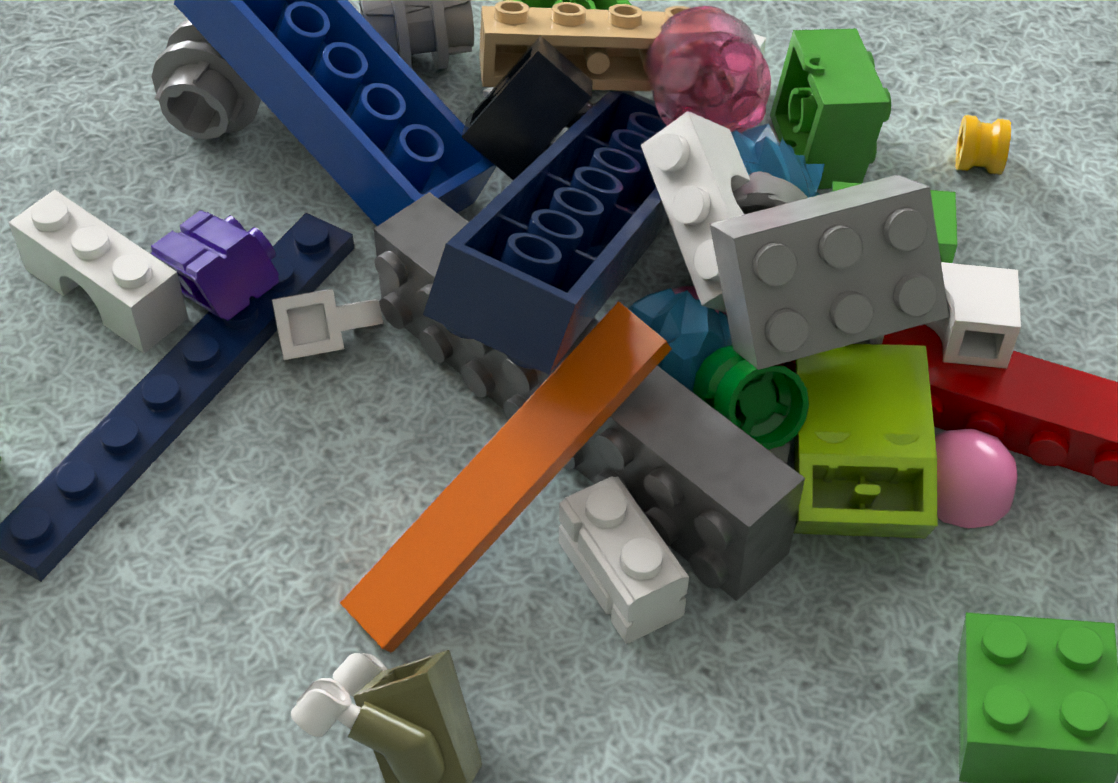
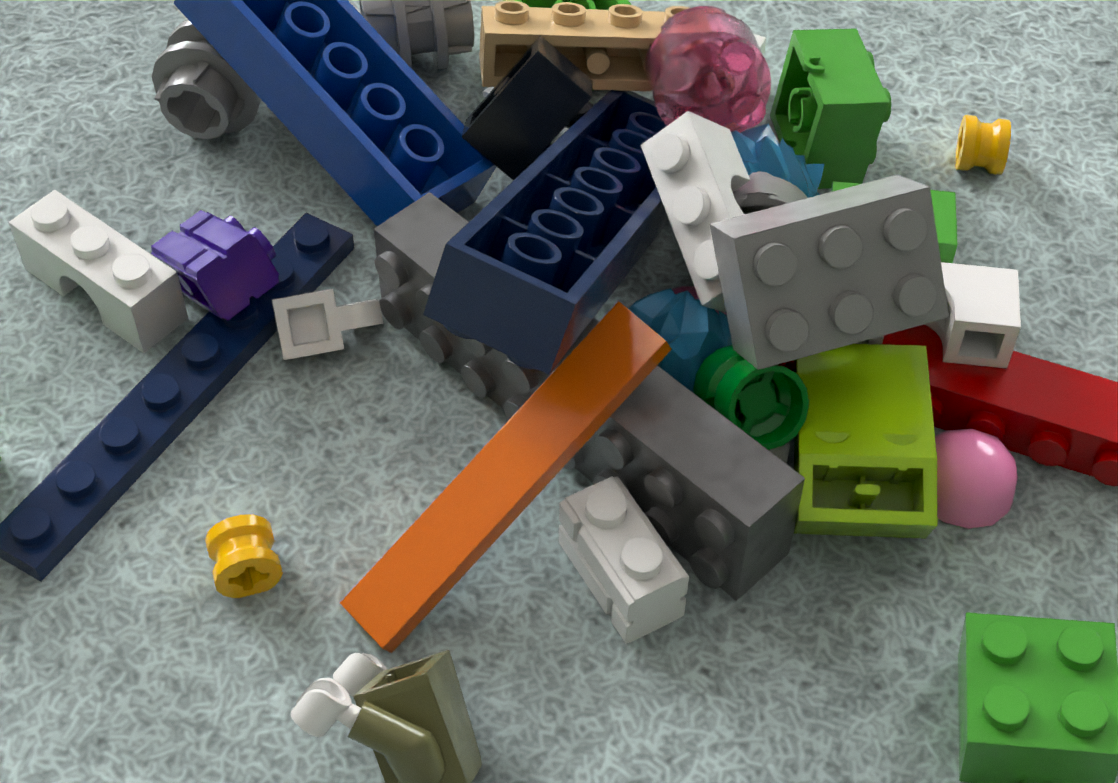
none -> yellow wheel [205,514,283,598]

